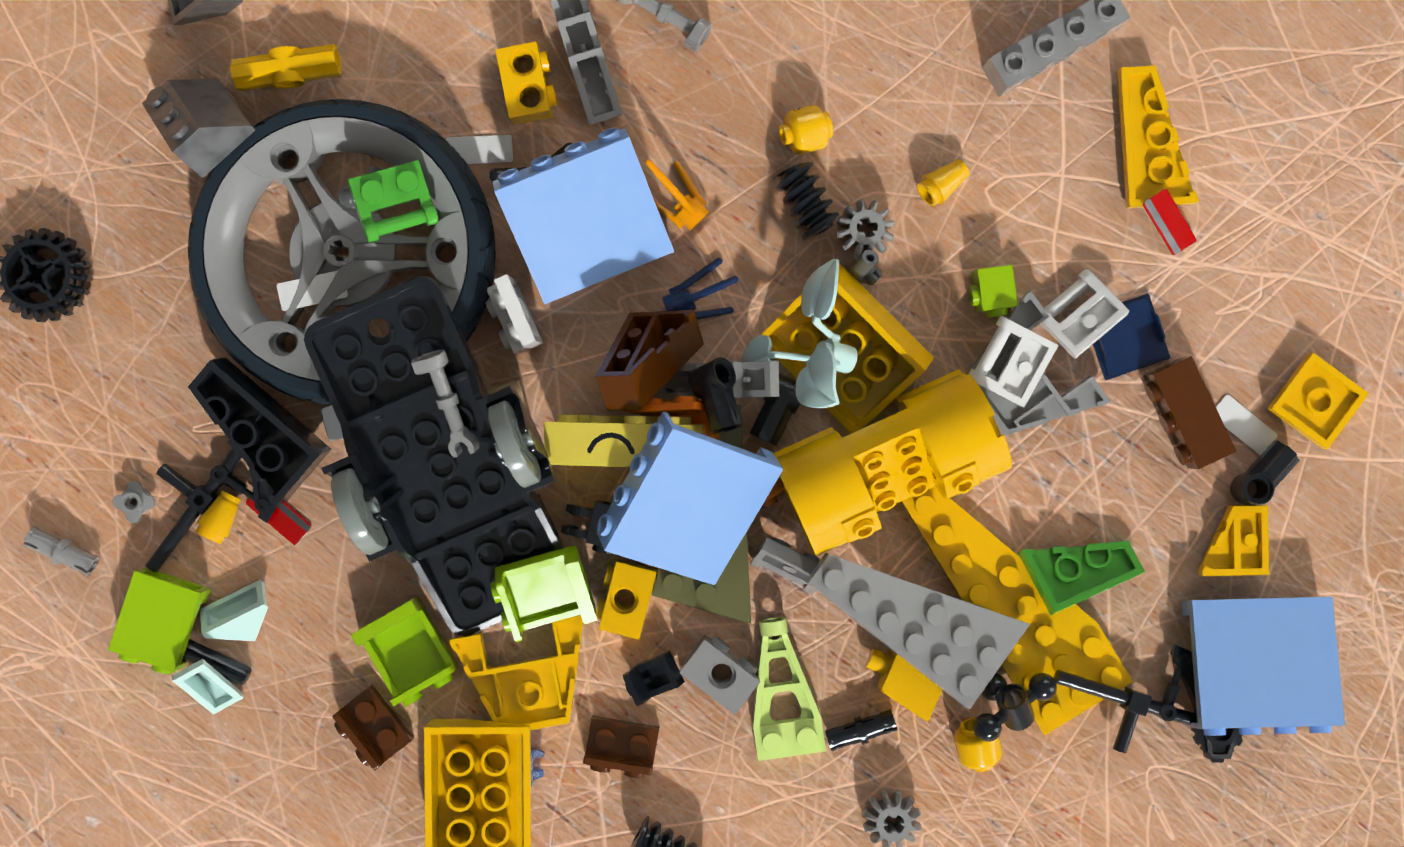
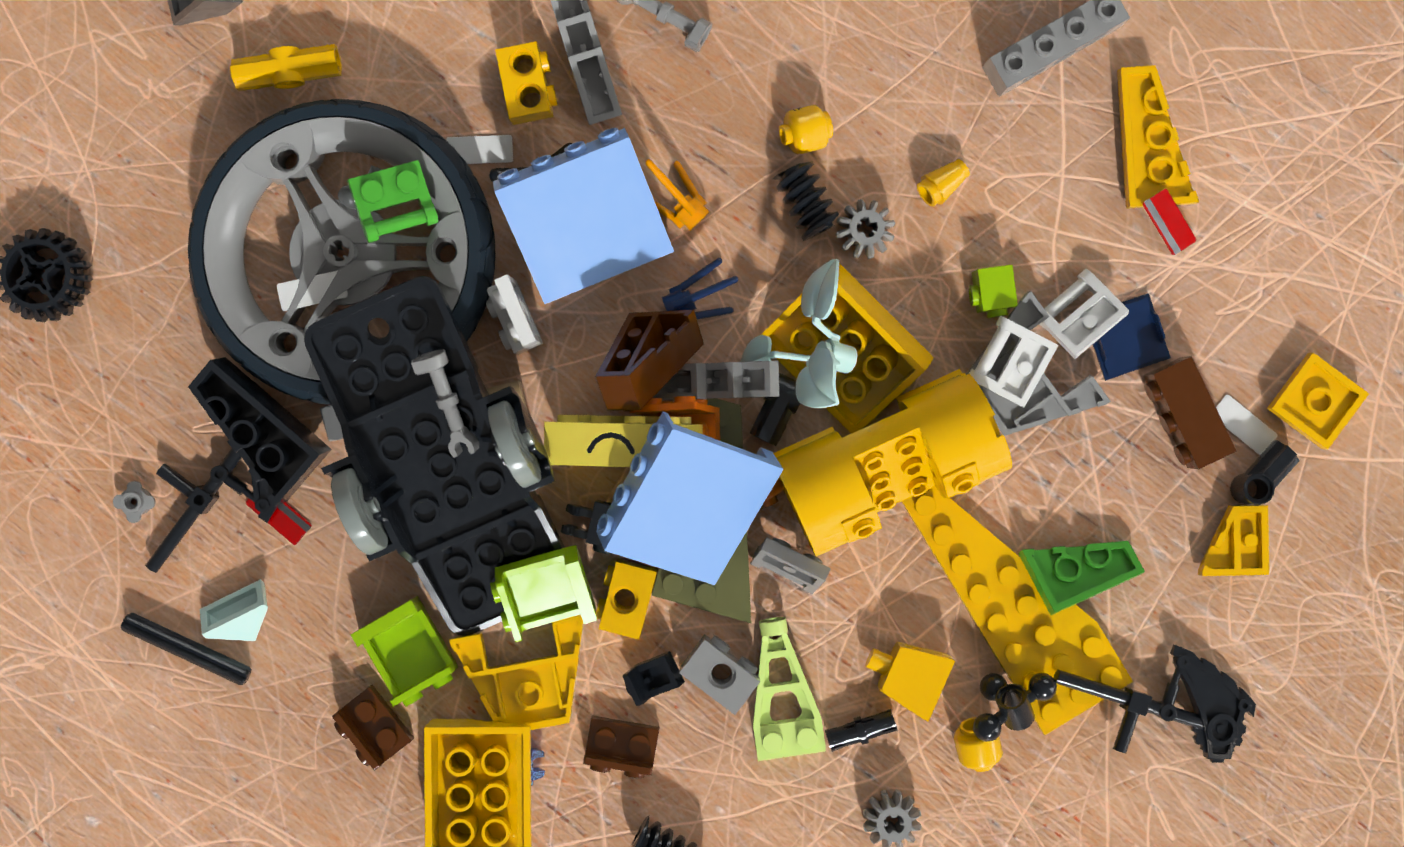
light grey pin [23,527,99,577] -> none
lime panel [108,567,212,674] -> none
flat silver slope [142,79,255,178] -> none
light aqua slope [172,659,243,715] -> none
yellow cone [195,490,241,544] -> none
black piece [688,357,742,434] -> none
light grey wing [805,553,1030,709] -> none
dark grey arm [851,250,882,285] -> none
light blue panel [1181,597,1345,736] -> none

